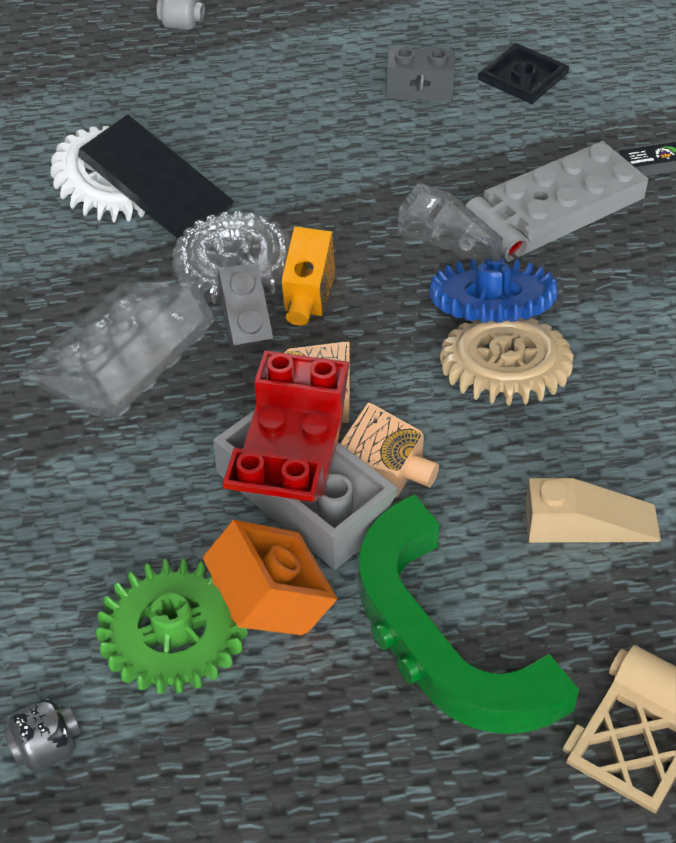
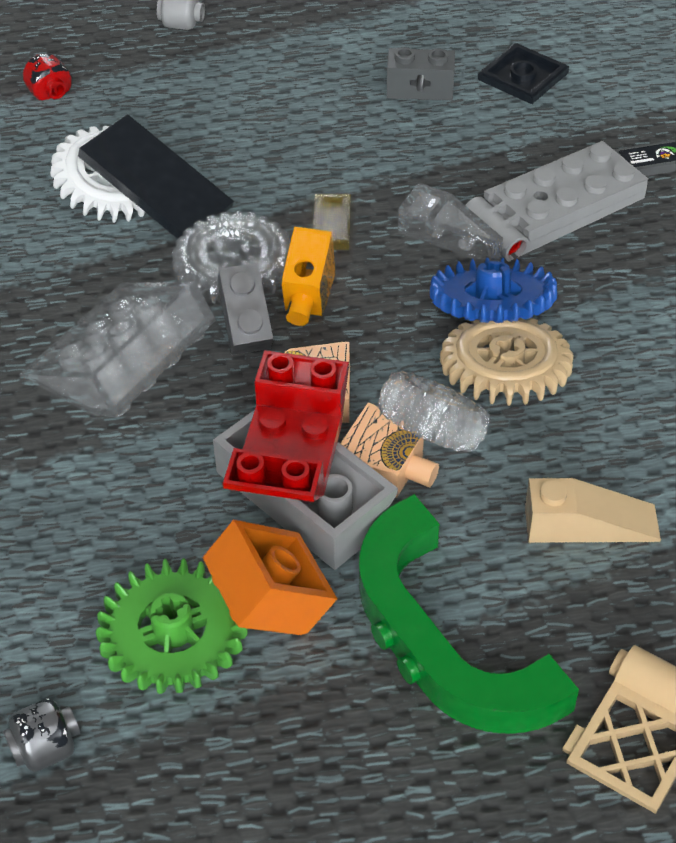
none -> red head [23,53,72,100]
none -> clear yellow tile [313,194,351,250]
none -> clear gear [377,371,491,452]

